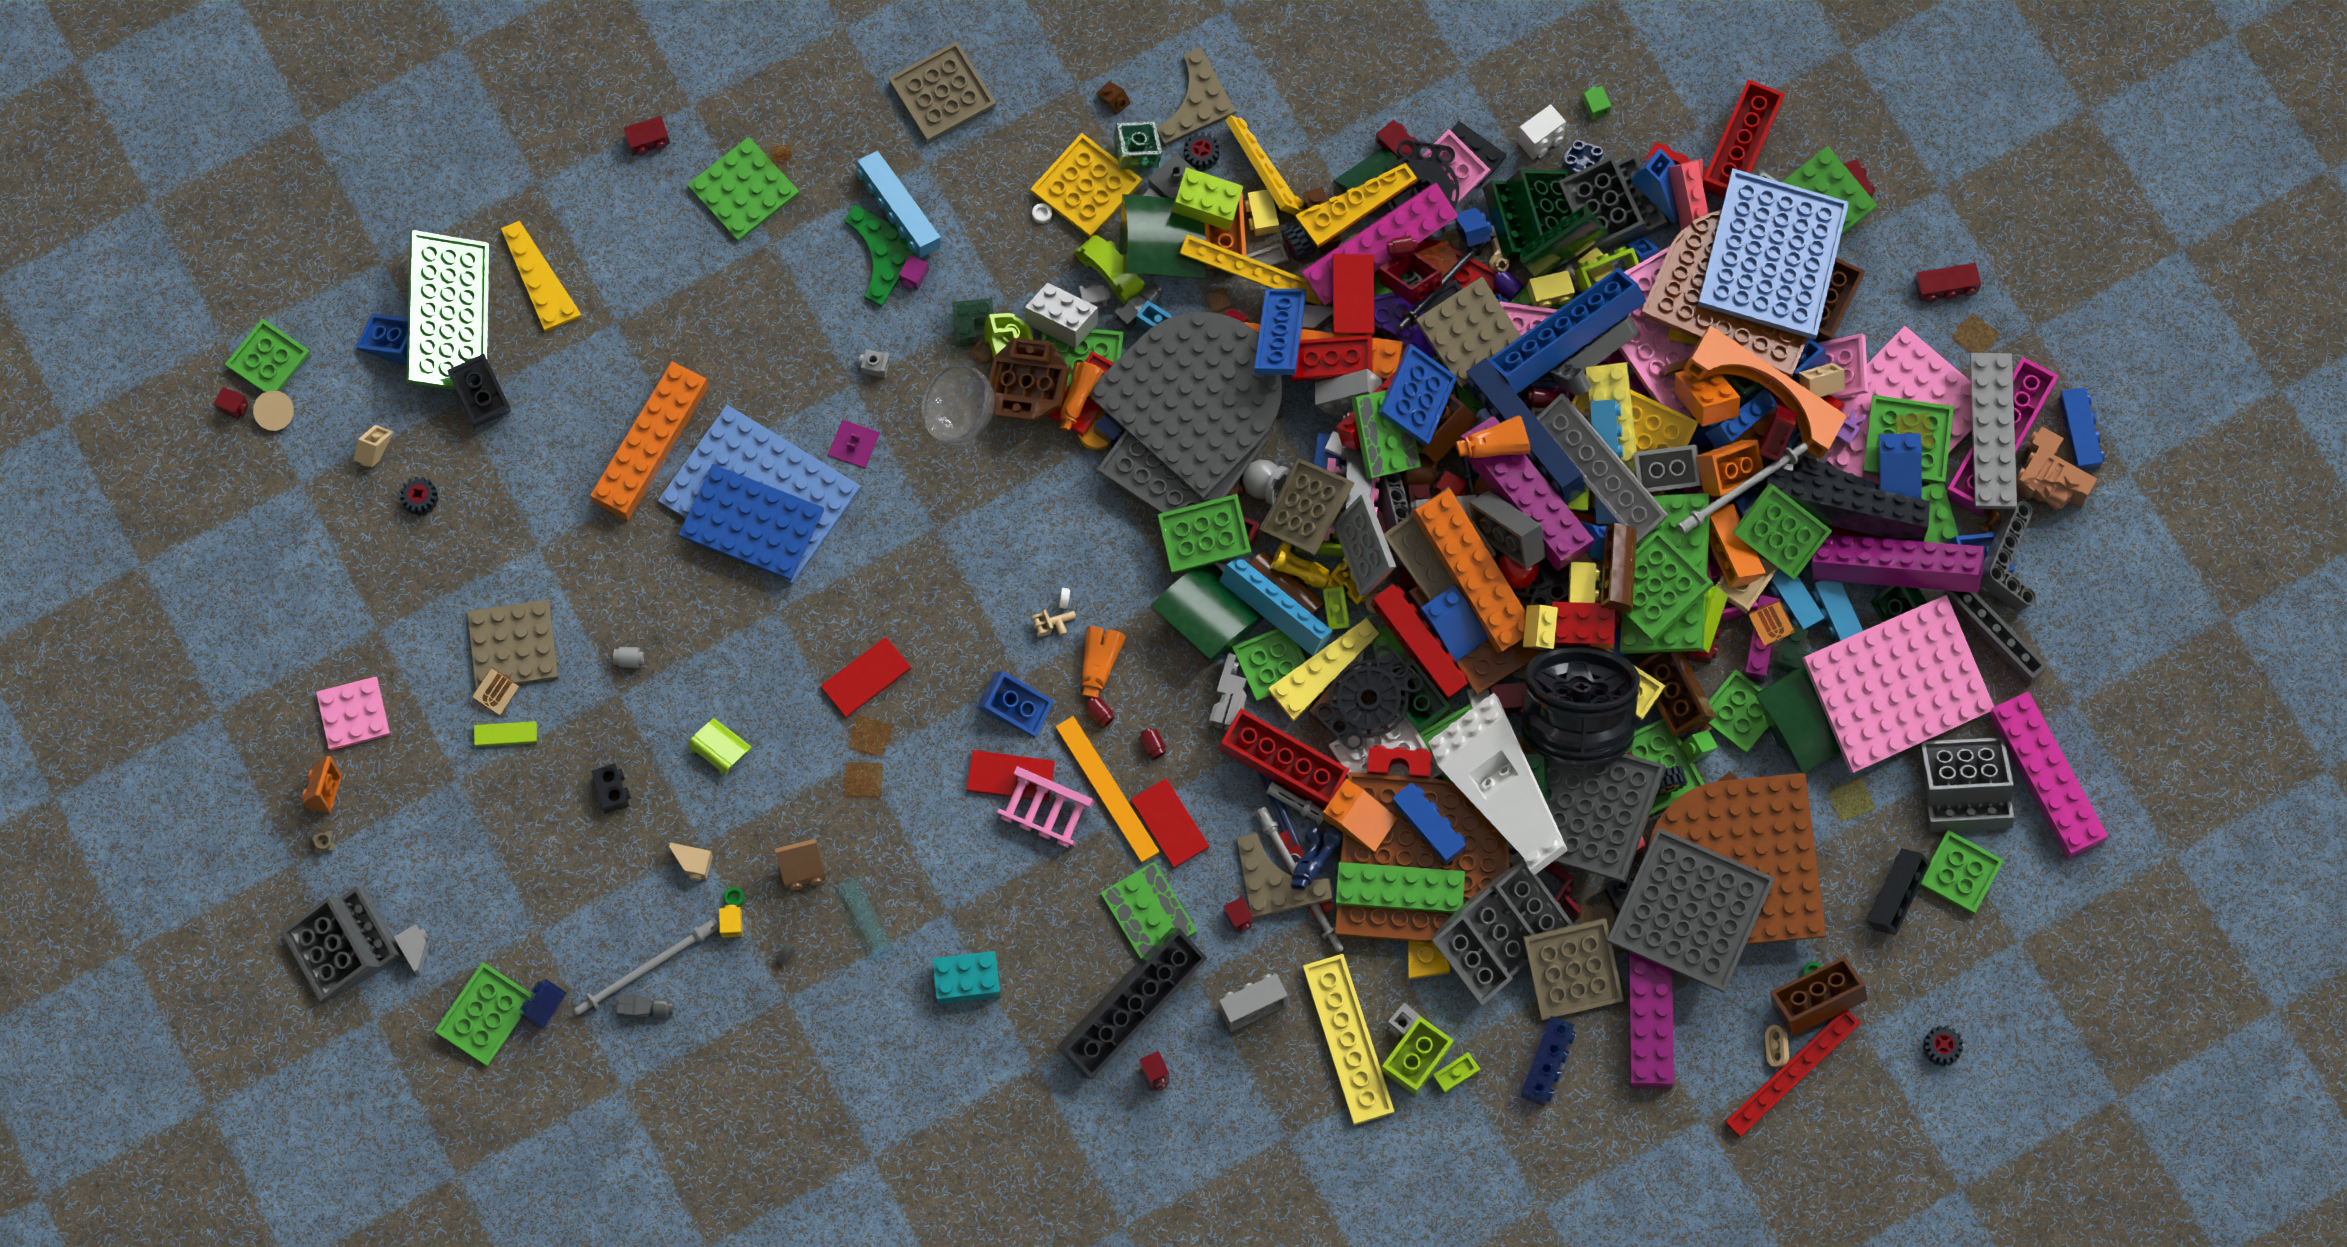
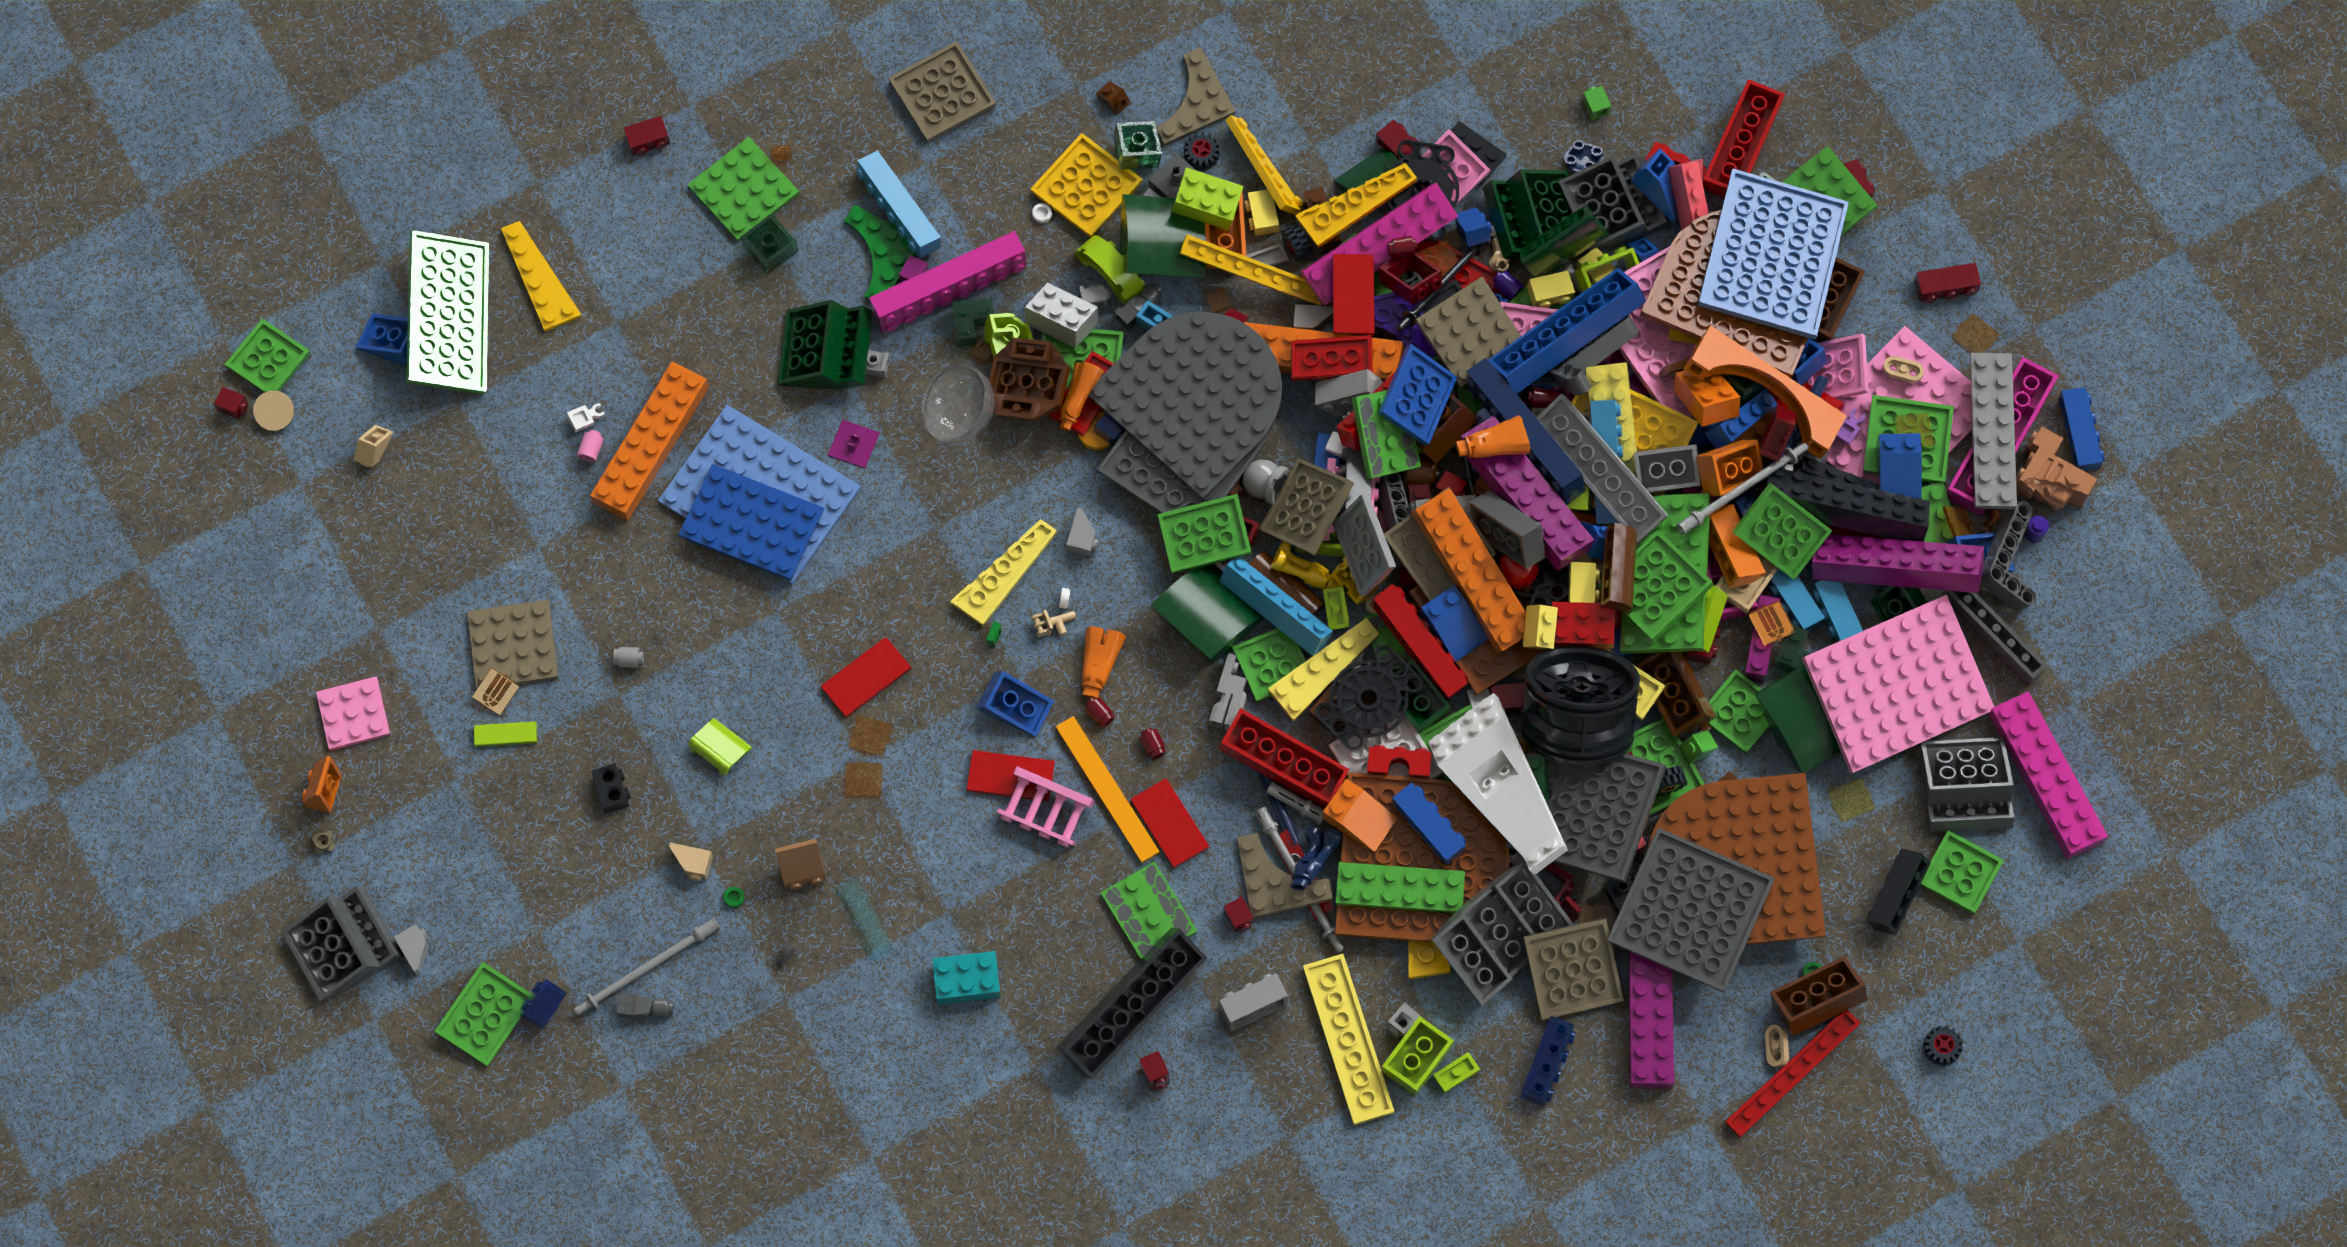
black wheel [400,477,438,516] -> none
black slope [447,353,511,429] -> none
yellow brick [719,905,743,938] -> none
blue plate [1254,289,1306,375] -> none
white brick [1518,104,1566,160] -> none
tan hinge [1799,363,1845,397] -> none
none -> white plate [567,404,605,433]
none -> bright pink brick [577,430,604,463]
none -> clear green brick [740,214,799,274]
none -> dark green slope [777,300,873,389]
none -> dark pink brick [869,231,1027,332]
none -> light yellow wing [951,519,1057,627]
none -> green tile [986,621,1002,648]
none -> light grey slope [1066,508,1099,557]
none -> tan plate [1883,356,1924,383]
none -> clear orange piece [1942,506,1975,537]
none -> dark purple brick [2024,516,2049,543]

